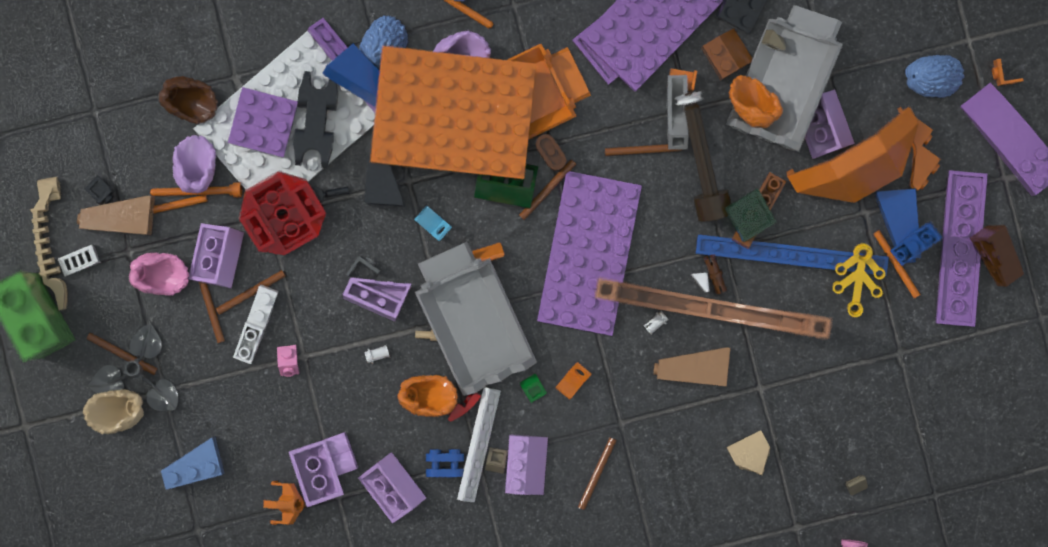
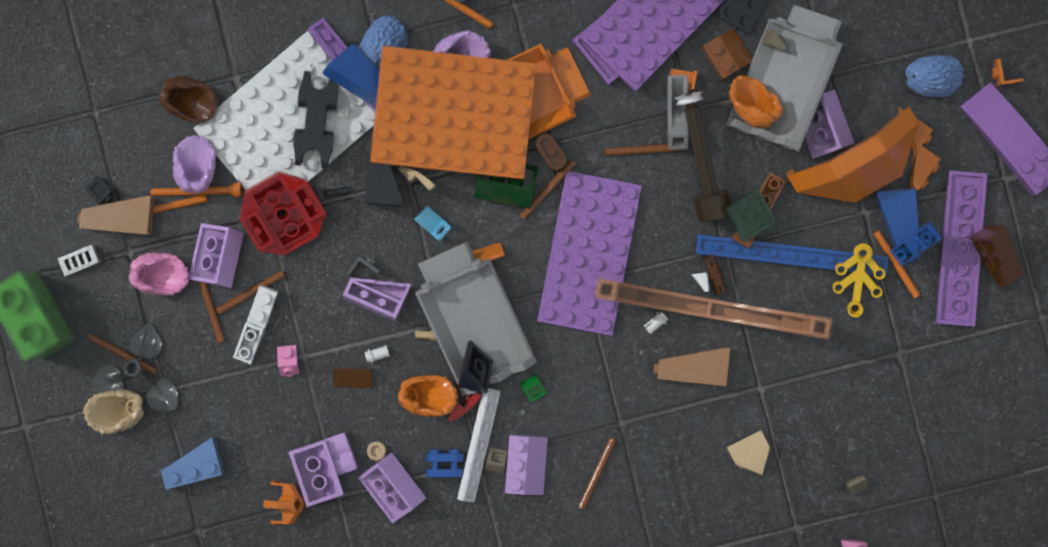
tan piece [31,177,68,310] -> none
medium lavender plate [228,87,298,158] -> none
orange bracket [556,362,592,400] -> none
none -> reddish brown slope [333,368,373,388]
none -> tan tile [367,441,386,461]
none -> tan slope [398,166,436,192]
none -> black slope [458,340,493,393]

